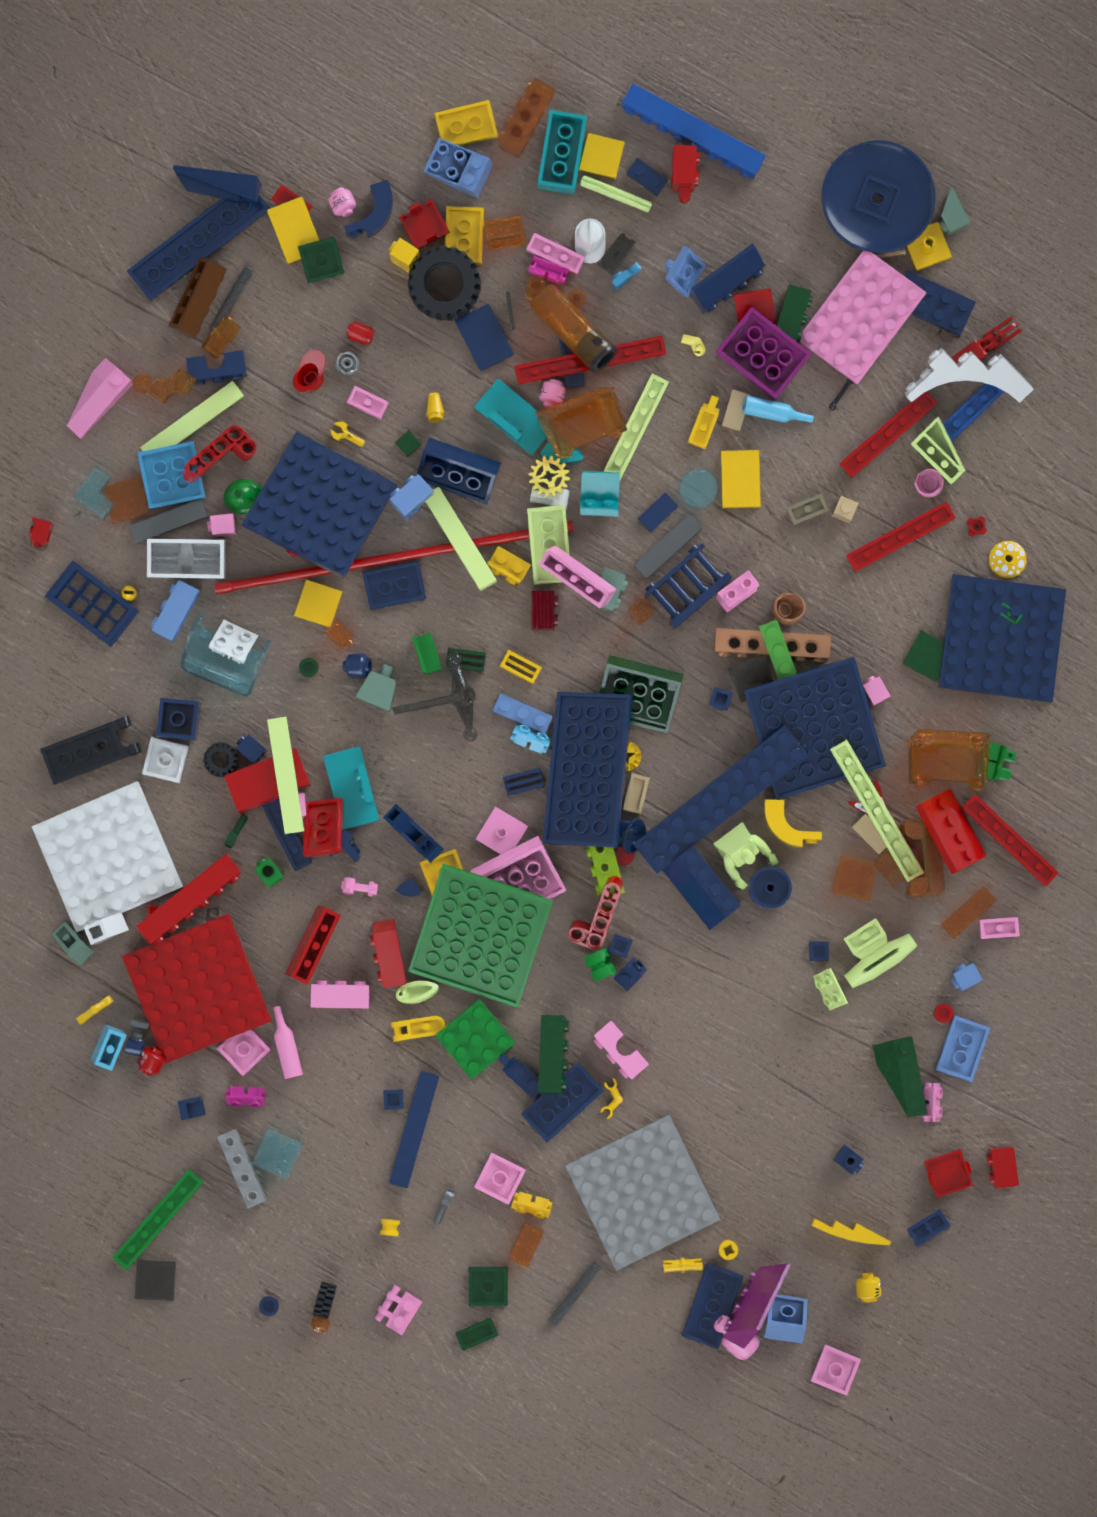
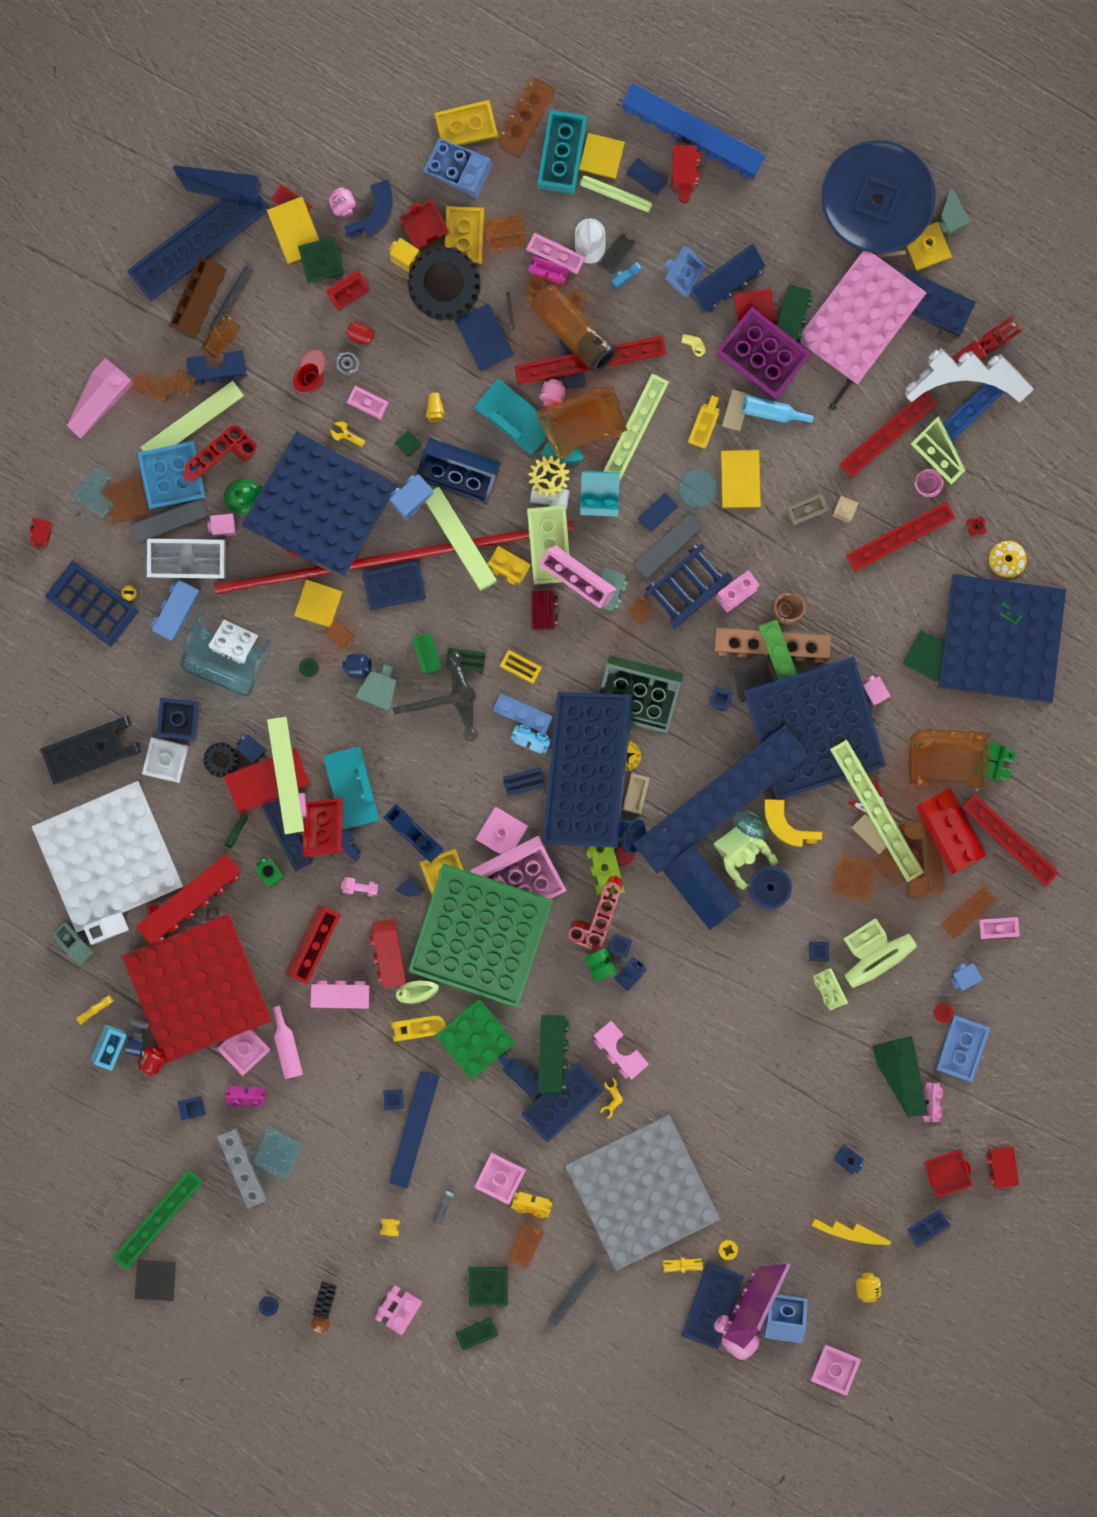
none -> red hinge [326,270,370,311]
none -> clear light blue tile [732,811,769,839]

